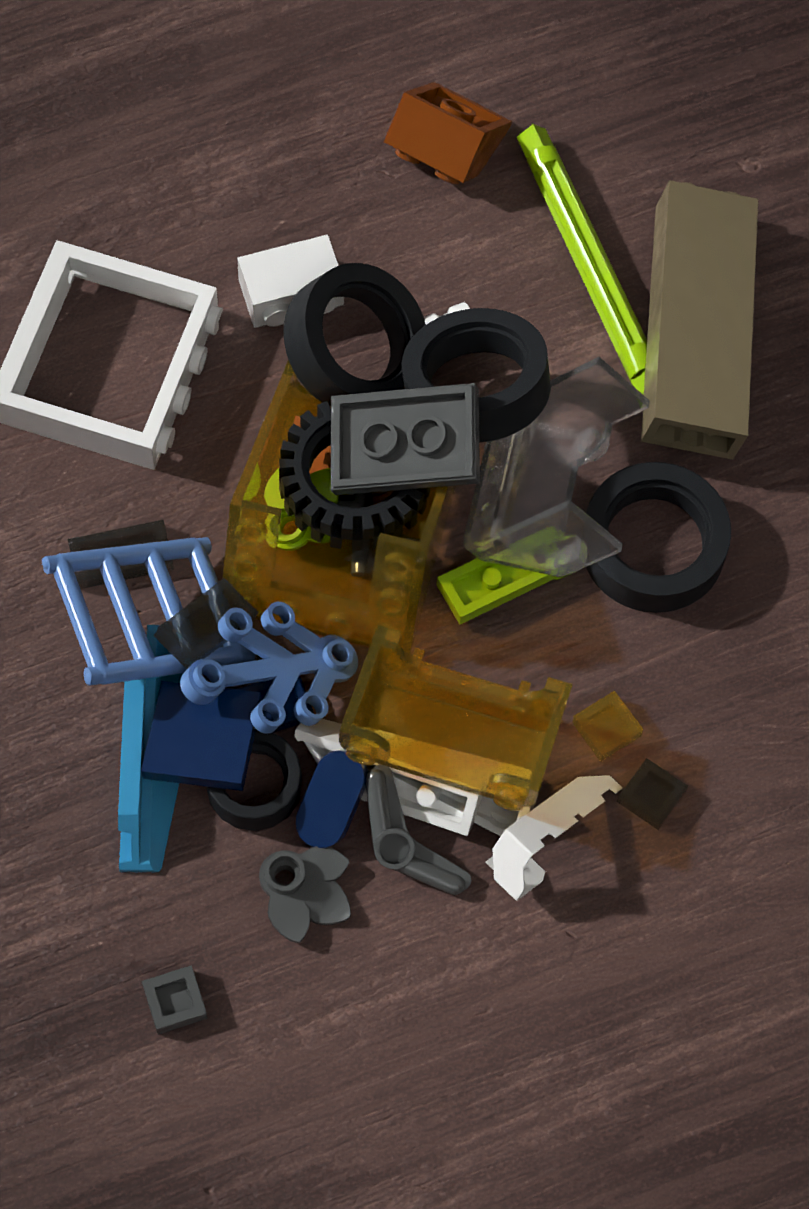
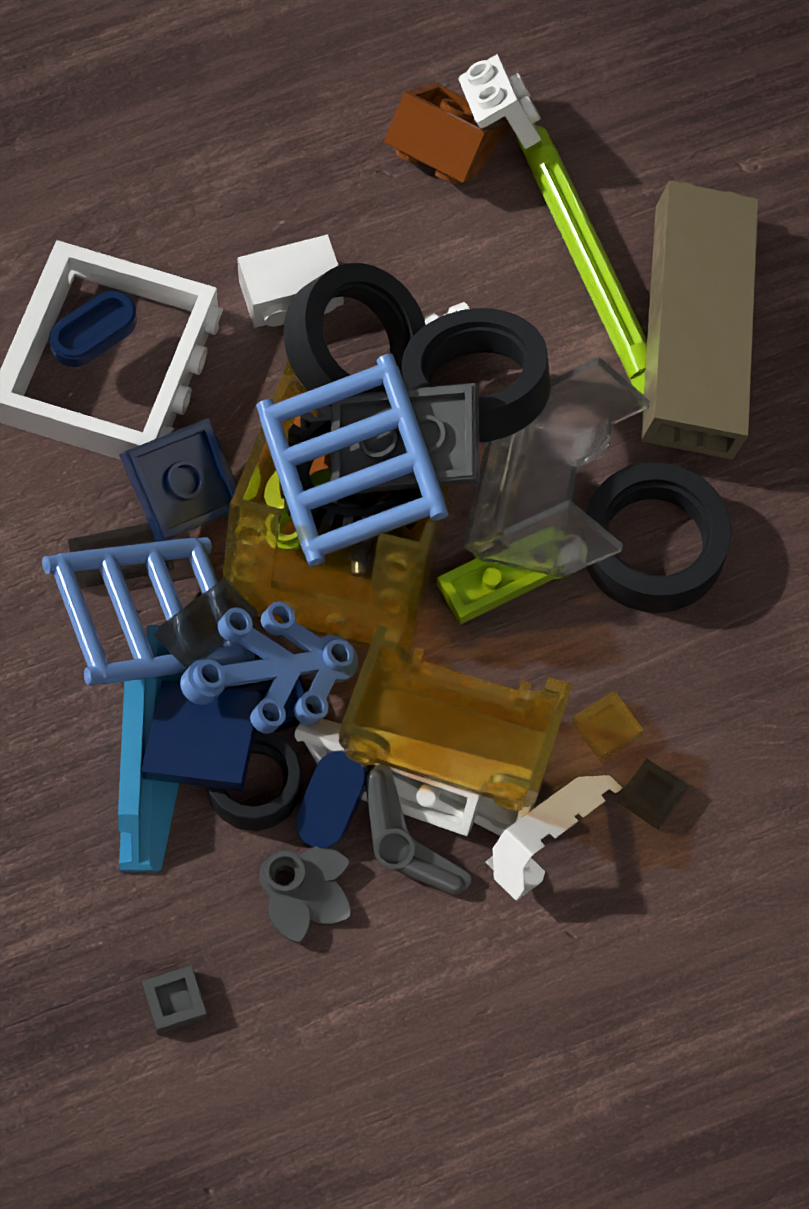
none -> dark blue tile [49,291,137,367]
none -> dark blue tile [119,418,247,542]
none -> medium blue bar [256,354,449,567]
none -> white bracket [459,54,541,149]

